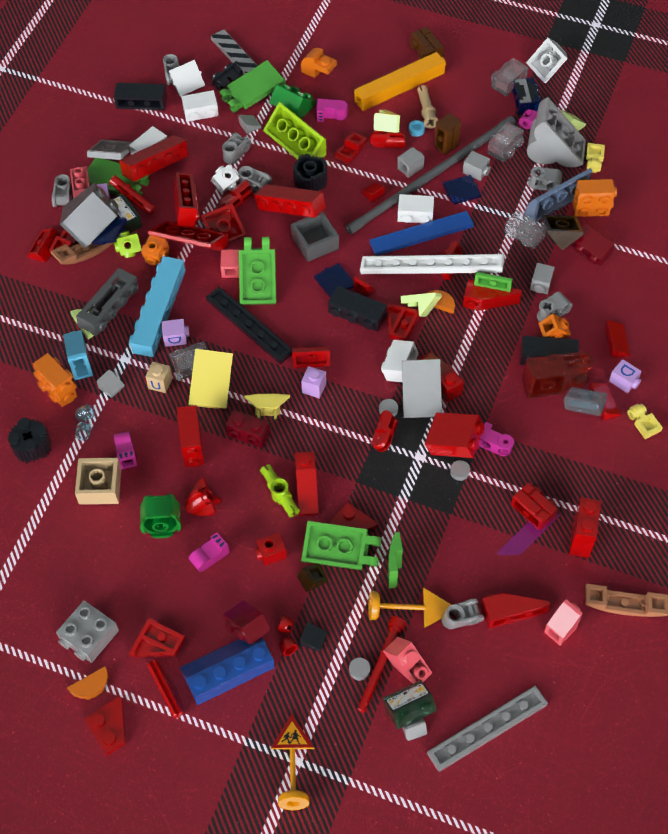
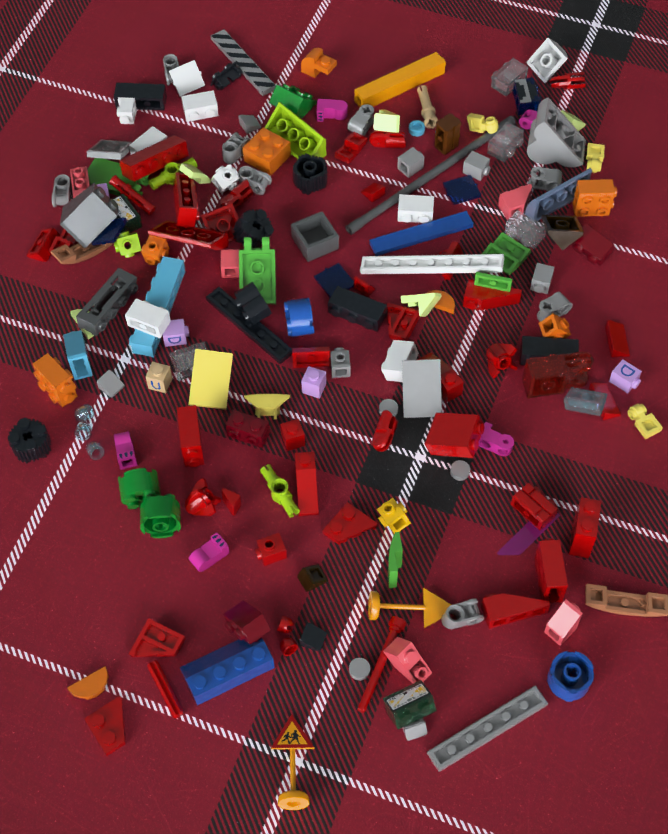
light grey brick [56,601,119,663] -> none
tan brick [75,458,121,504] -> none
bright green tile [219,60,286,113] -> none
red brick [254,184,326,218] -> none
bright green tile [301,521,382,570] -> none
reddish brown brick [410,27,444,59] -> none
none -> clear light blue piece [86,441,105,460]
none -> white brick [117,97,137,124]
none -> green brick [118,468,161,509]
none -> white brick [125,299,171,338]
none -> lime pin [148,157,198,190]
none -> yellowish green slope [179,164,211,184]
none -> red slope [222,488,241,516]
none -> black brick [232,209,274,248]
none -> black brick [234,282,272,325]
none -> orange brick [243,127,291,176]
none -> red brick [280,418,305,451]
none -> blue brick [284,297,314,337]
none -> light grey brick [330,347,351,378]
none -> light grey piece [347,104,374,136]
none -> yellow brick [377,498,411,534]
none -> light yellow plate [467,113,499,134]
none -> bright green slope [482,232,531,275]
none -> red brick [486,343,518,378]
none -> coral slope [498,184,532,220]
none -> red brick [534,538,568,603]
none -> blue brick [547,651,594,702]
none -> red arm [550,71,586,90]

